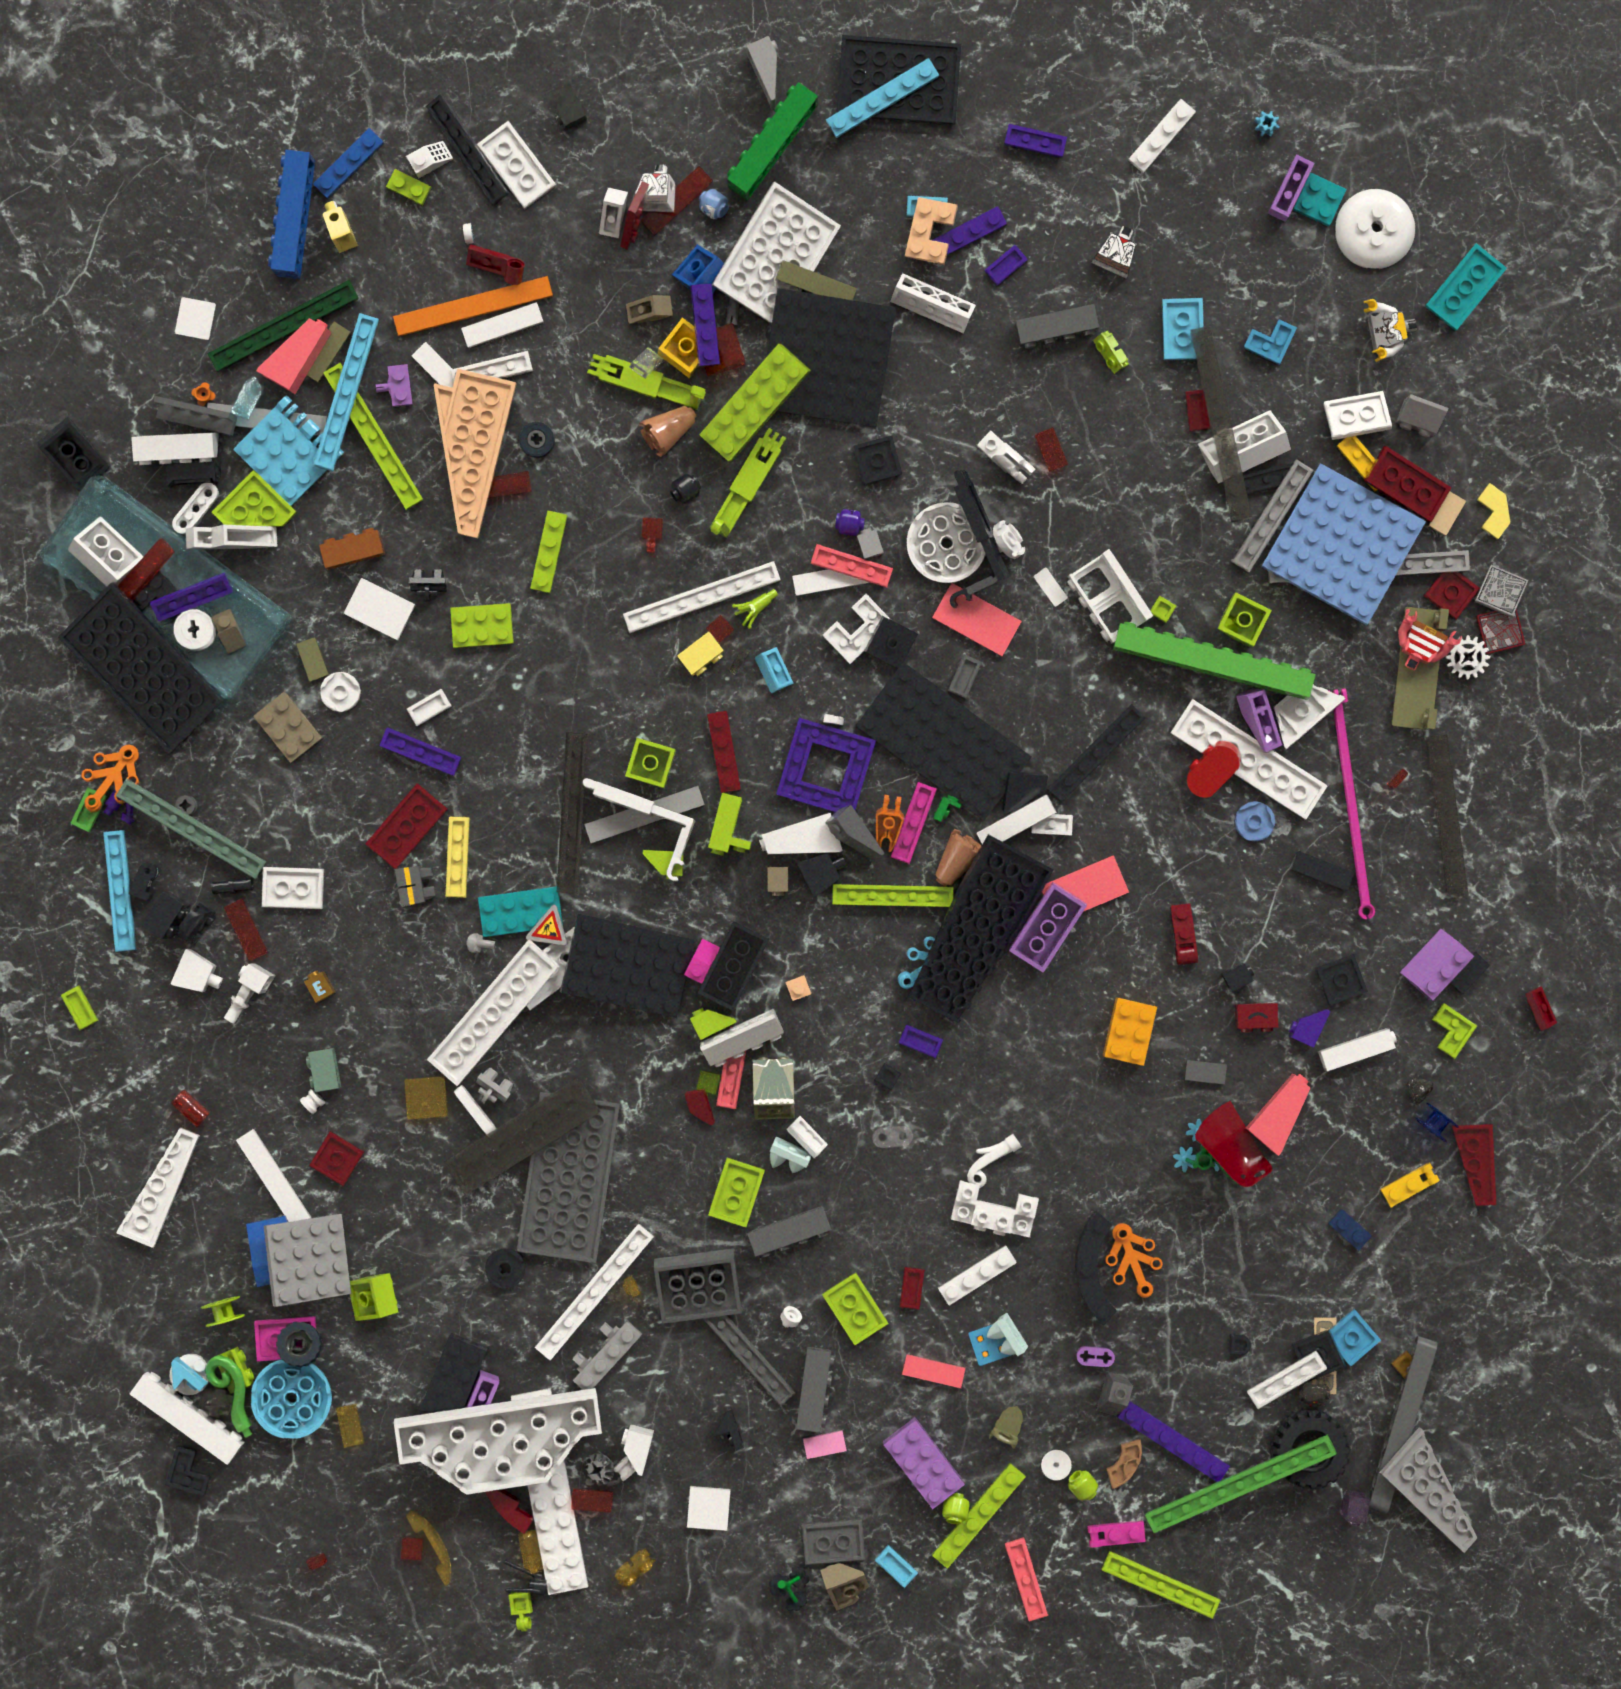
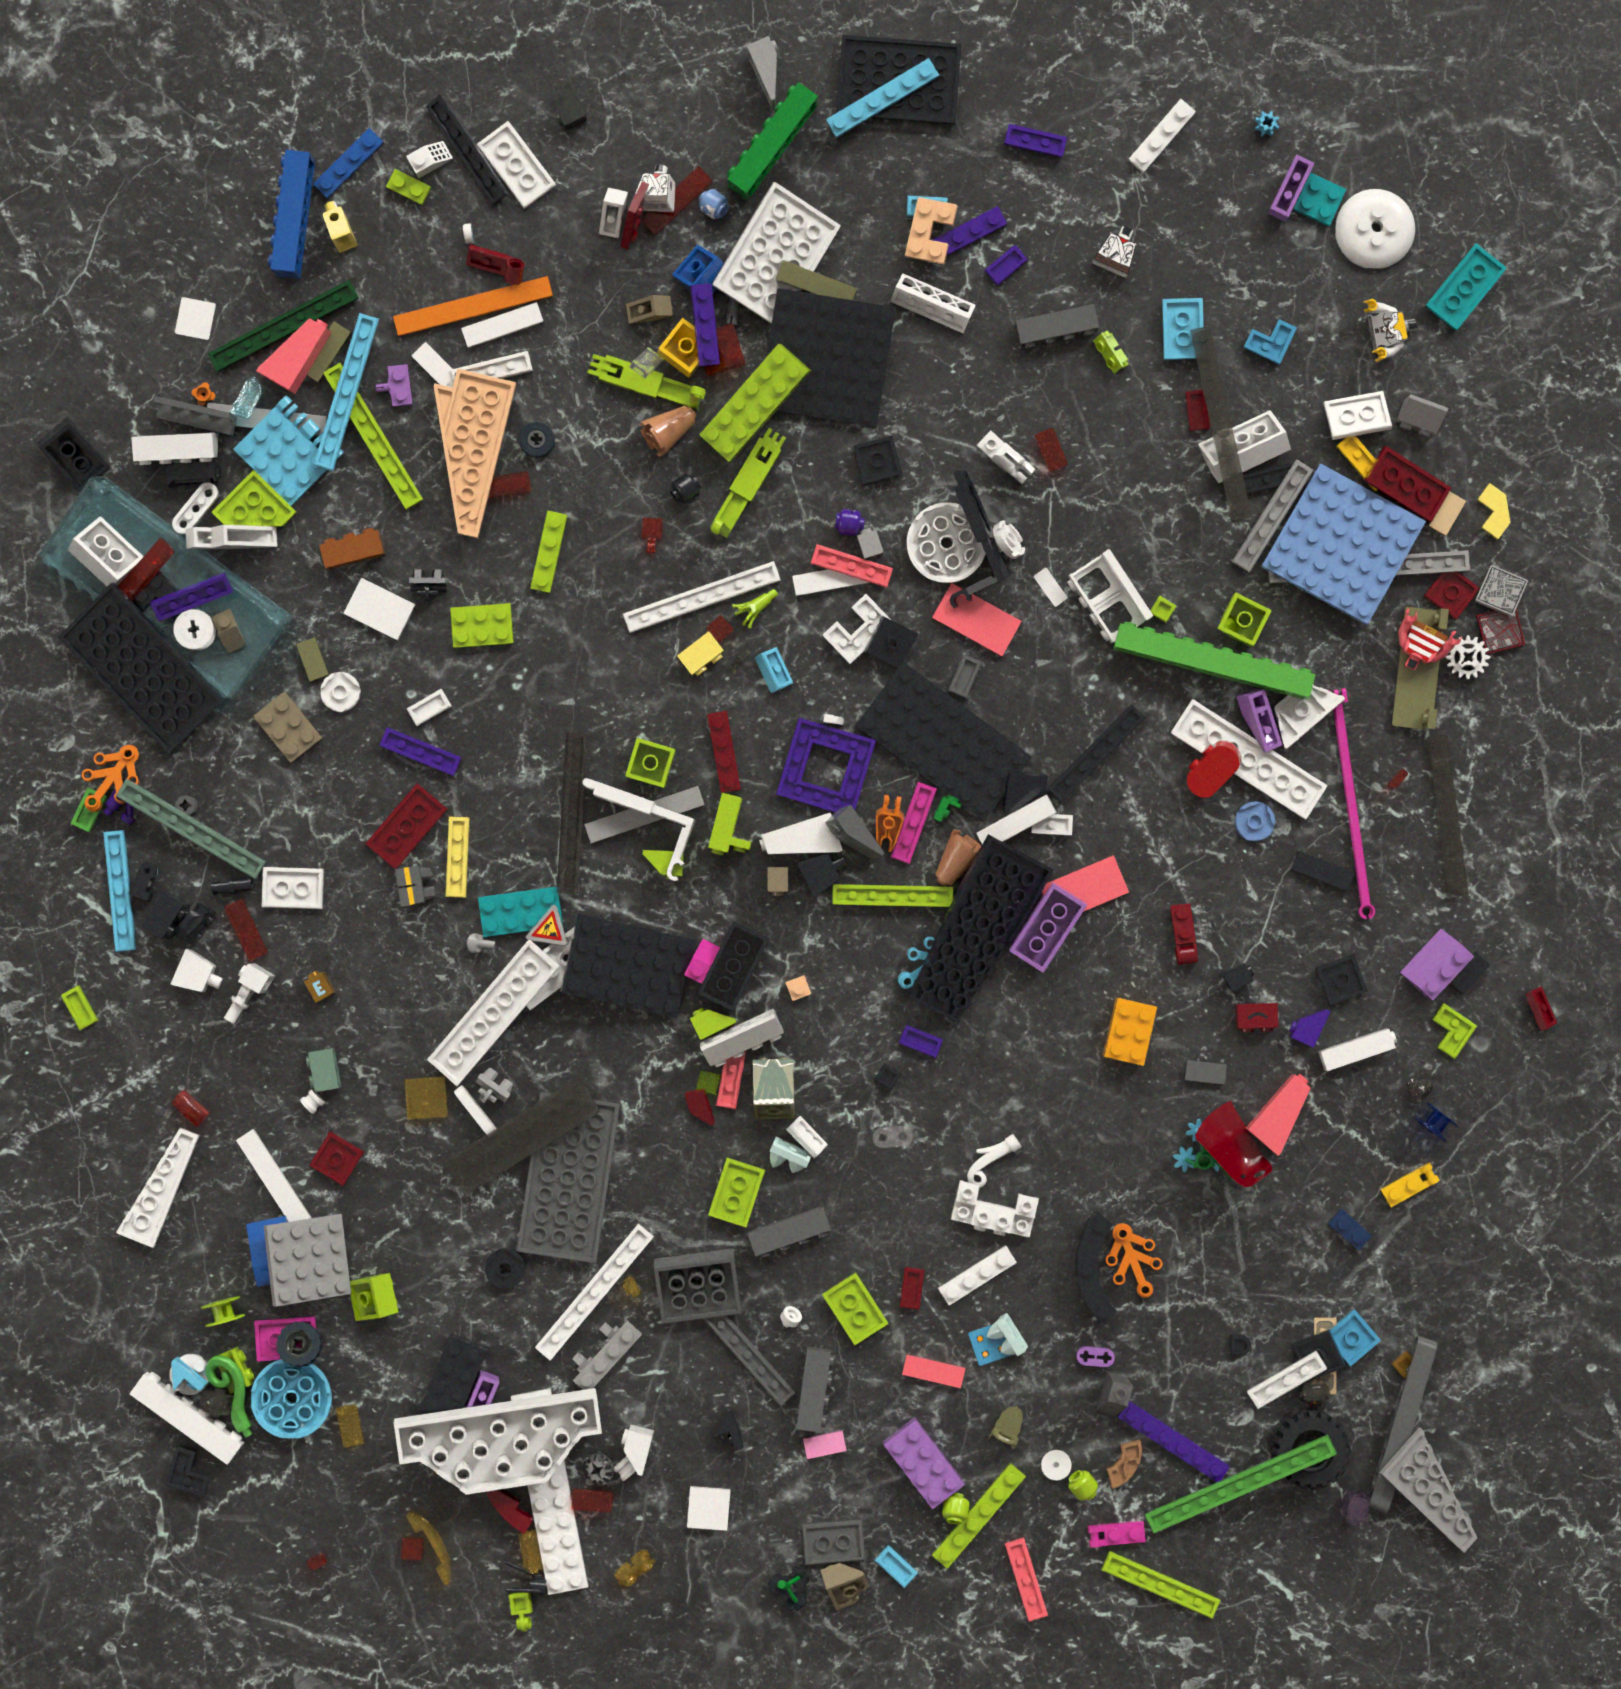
dark red wing [1452,1124,1496,1206] -> none

